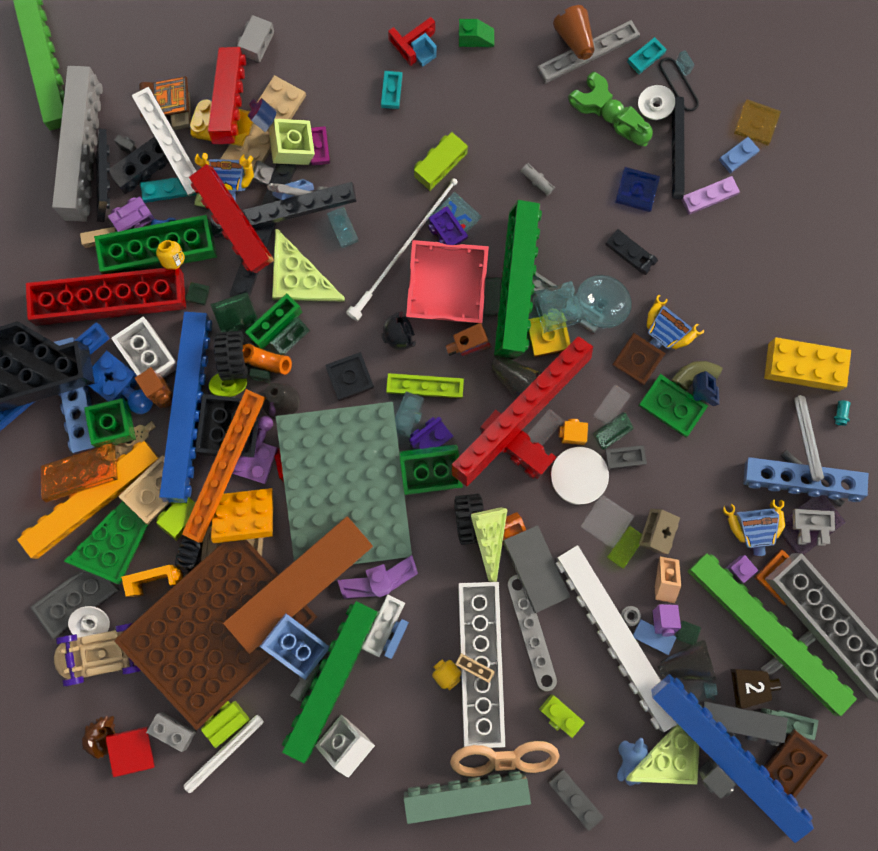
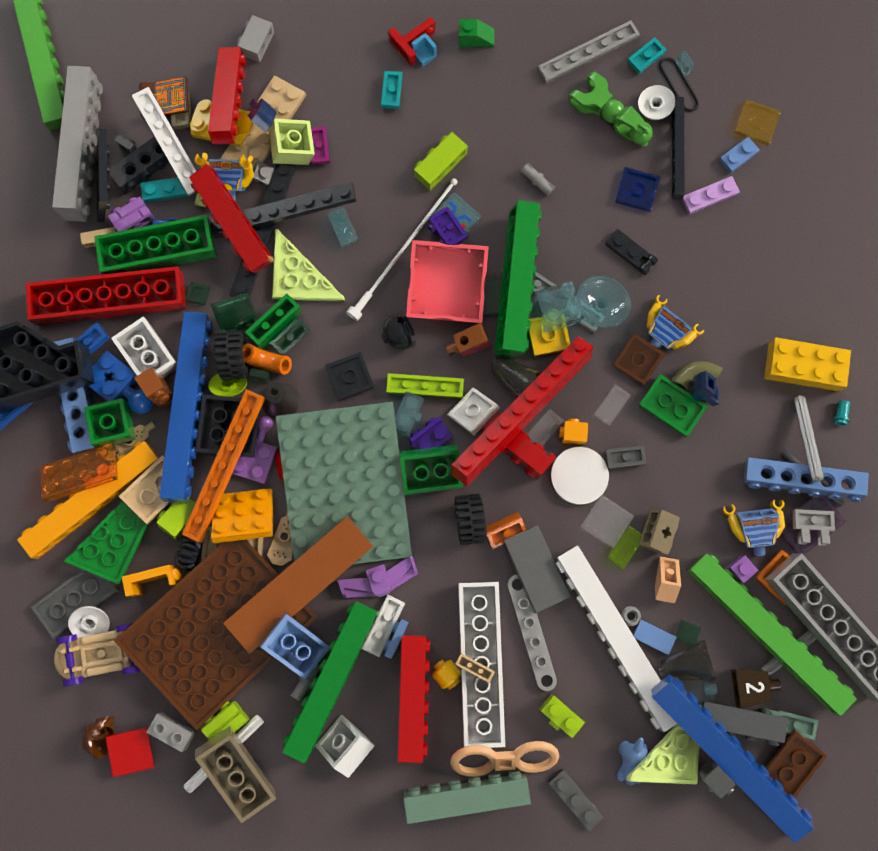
yellow head [156,240,185,269] -> none
light grey hinge [267,183,328,196] -> none
medium blue tile [272,179,314,200] -> none
yellowish green tile [471,507,507,582] -> none
dark orange cone [553,5,595,60] -> none
clear green tile [592,412,634,450] -> none
medium lavender brick [652,604,681,637] -> none
none -> dark tan brick [195,726,276,823]
none -> tan piece [267,510,293,566]
none -> red brick [398,635,430,763]
none -> white tile [447,387,500,436]

